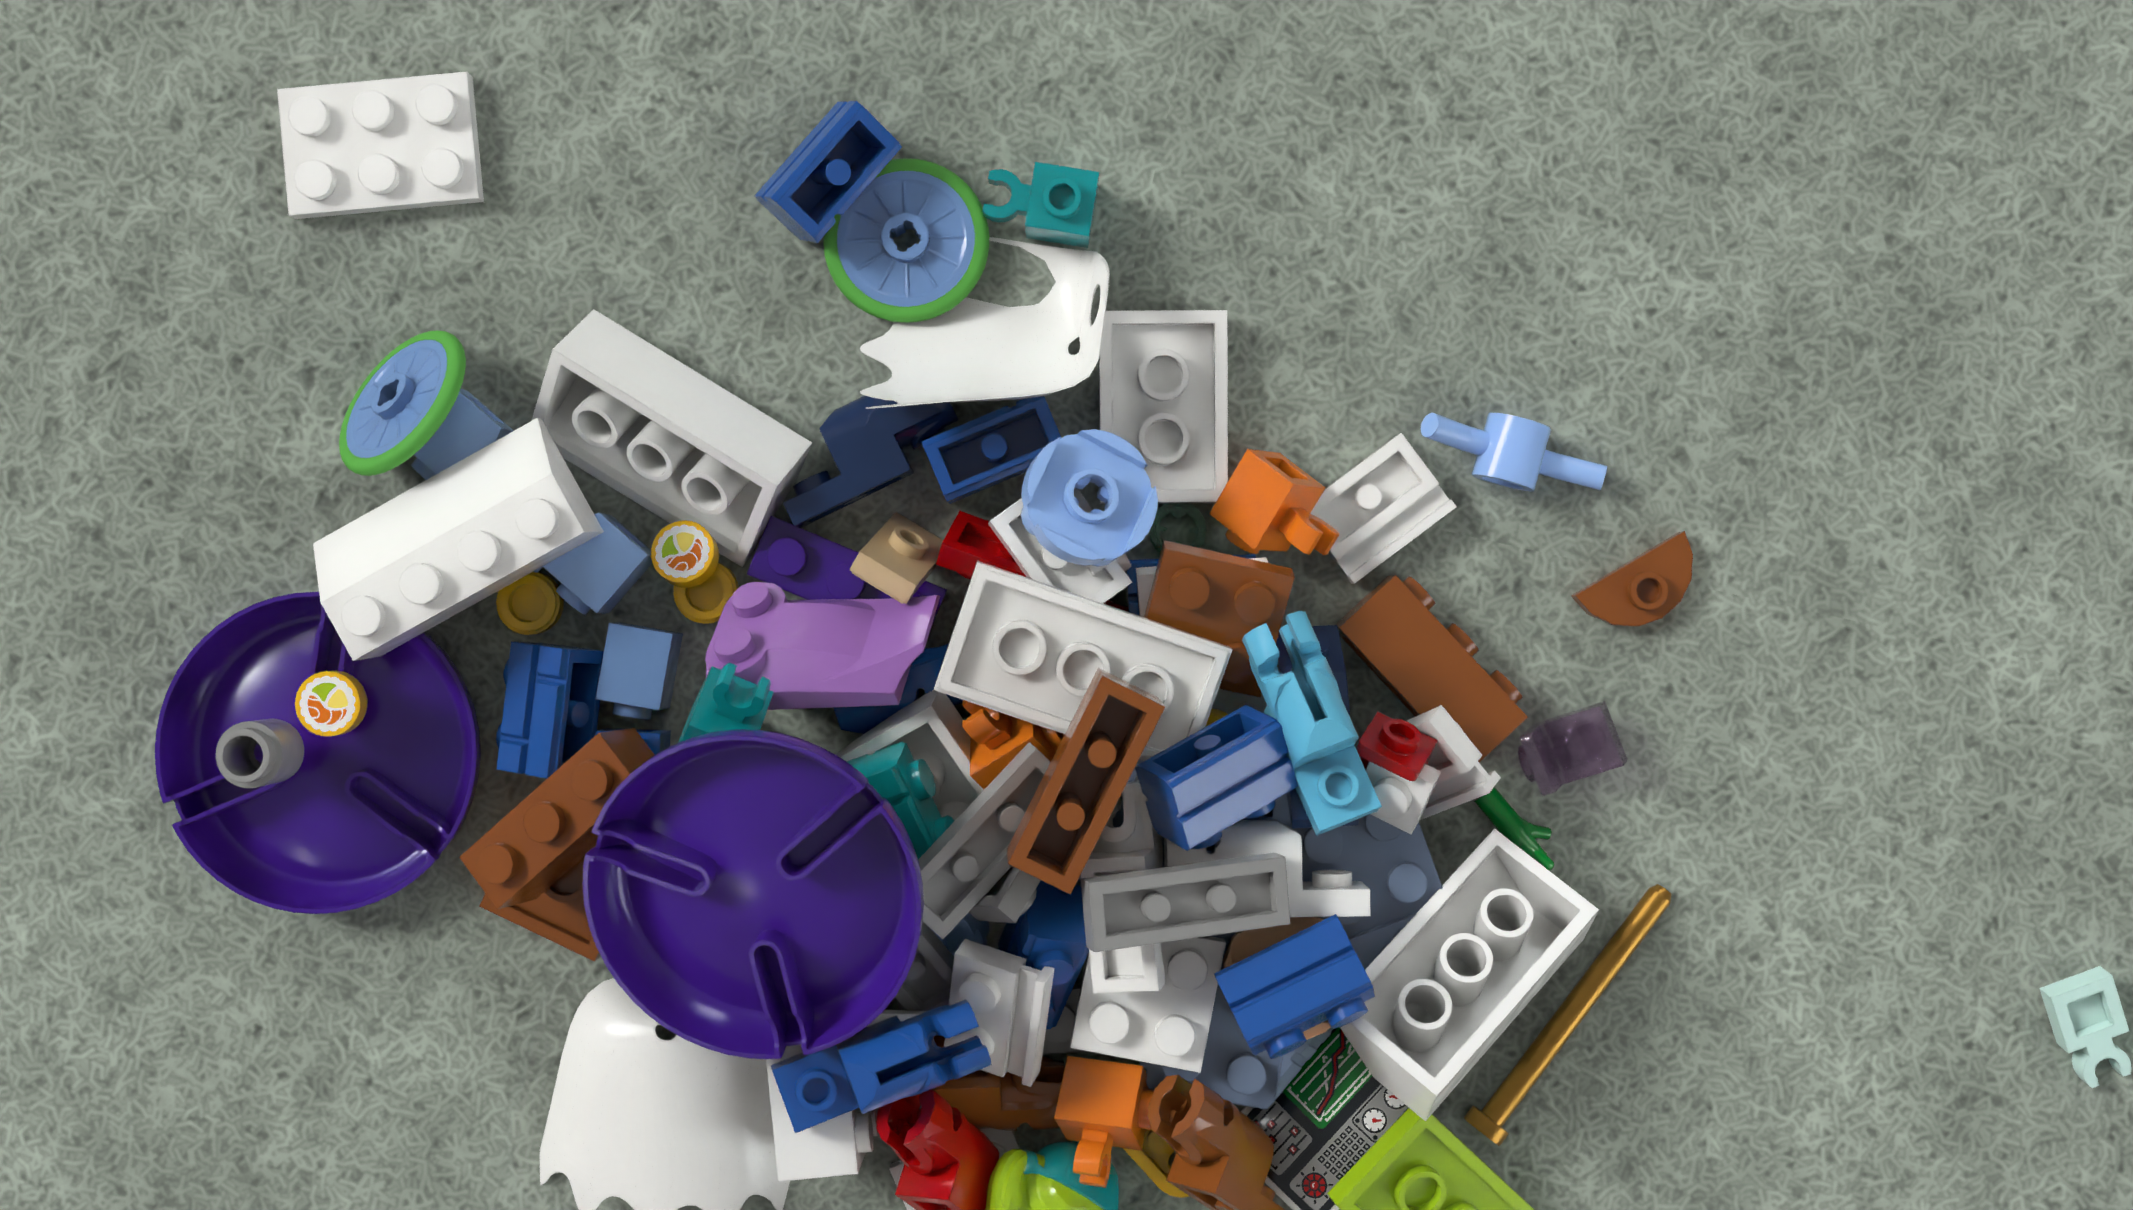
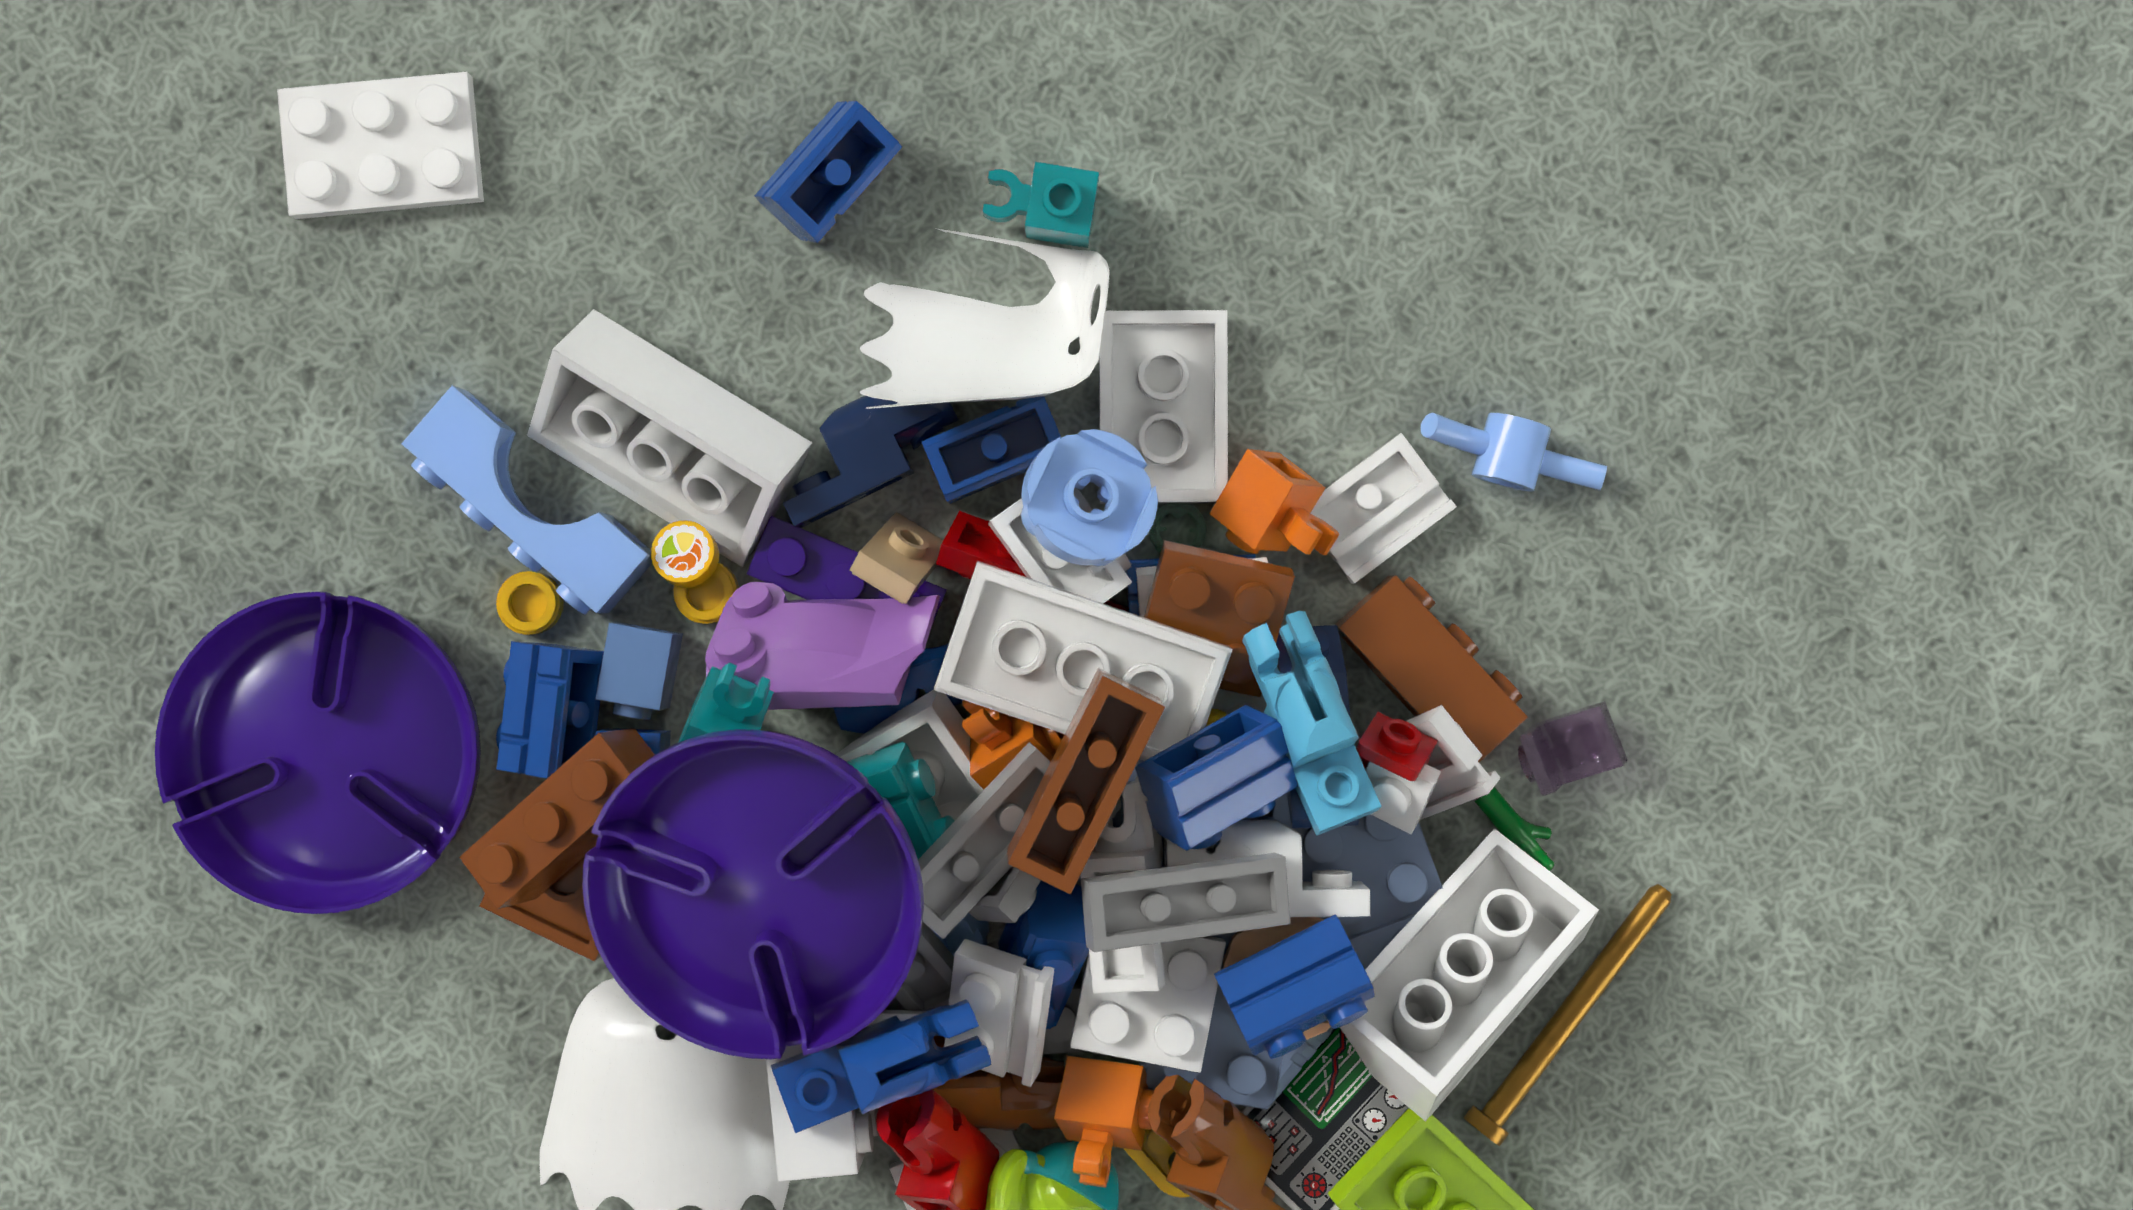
light grey brick [216,719,304,788] -> none
tile [295,671,367,736] -> none
white slope [313,418,604,661] -> none
medium blue wheel [339,330,466,476] -> none
medium blue wheel [823,158,990,322] -> none
dark orange plate [1571,531,1693,626] -> none
light aqua plate [2039,966,2131,1088] -> none

